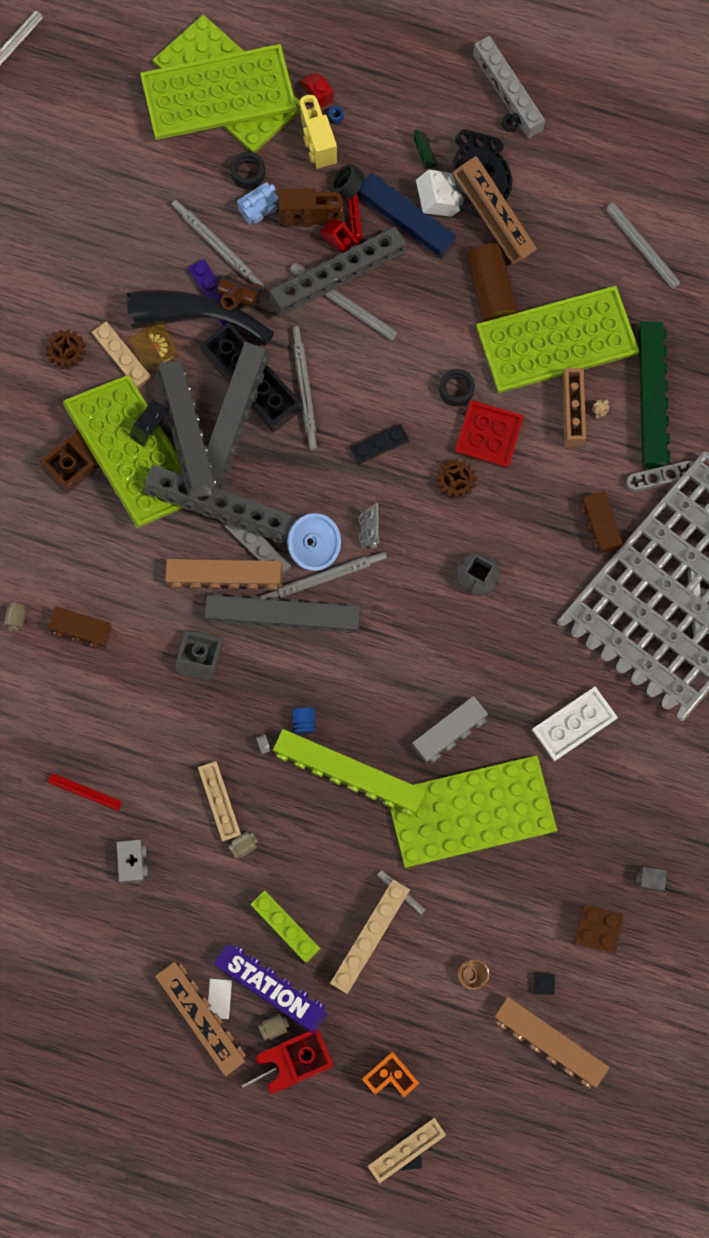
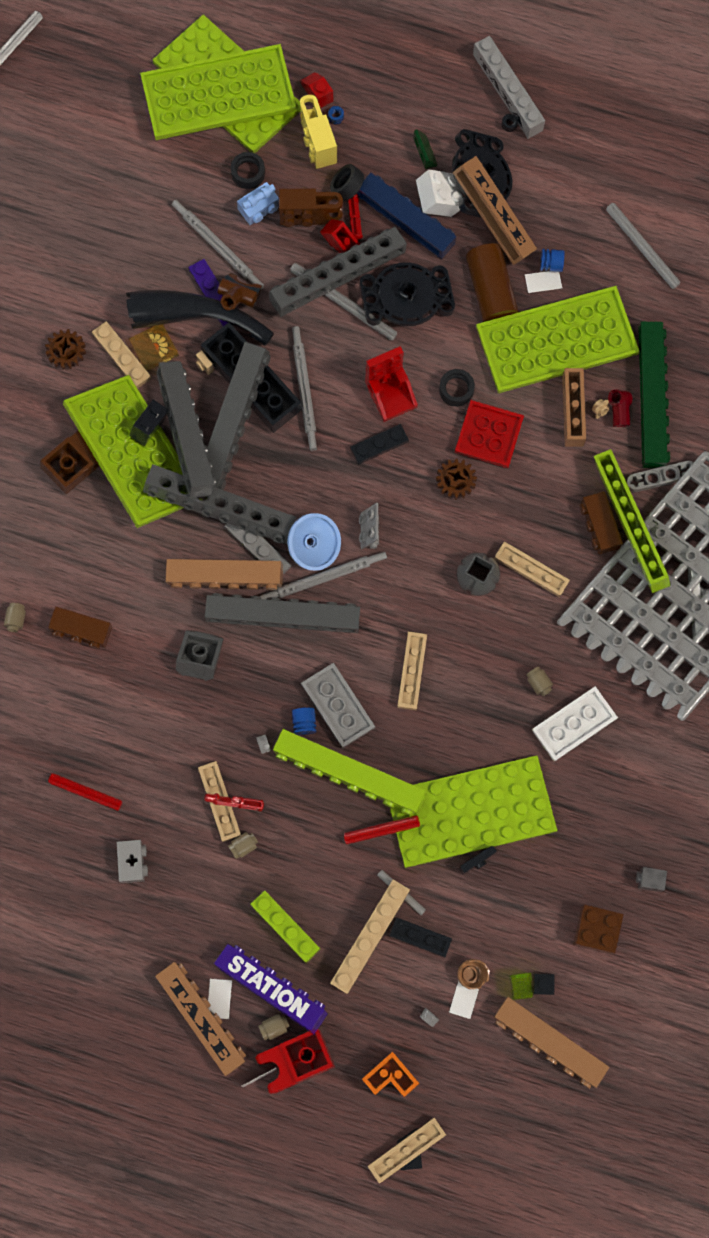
light grey brick [412,696,488,764] -> none
none -> tan plate [196,350,214,375]
none -> red piece [204,793,264,811]
none -> light grey plate [301,663,375,748]
none -> red axle [344,816,420,844]
none -> black piece [359,262,455,326]
none -> red bracket [365,346,418,422]
none -> black plate [389,917,452,958]
none -> tan plate [397,632,427,710]
none -> light grey axle [420,1008,439,1027]
none -> white sticker [449,981,479,1019]
none -> black plate [459,846,497,875]
none -> tan plate [494,541,570,598]
none -> clear neon green panel [509,973,533,1000]
none -> white sticker [525,271,562,293]
none -> dark tan brick [526,667,553,696]
none -> blue piece [540,249,565,272]
none -> lime brick [594,449,670,593]
none -> dark red piece [608,389,633,427]

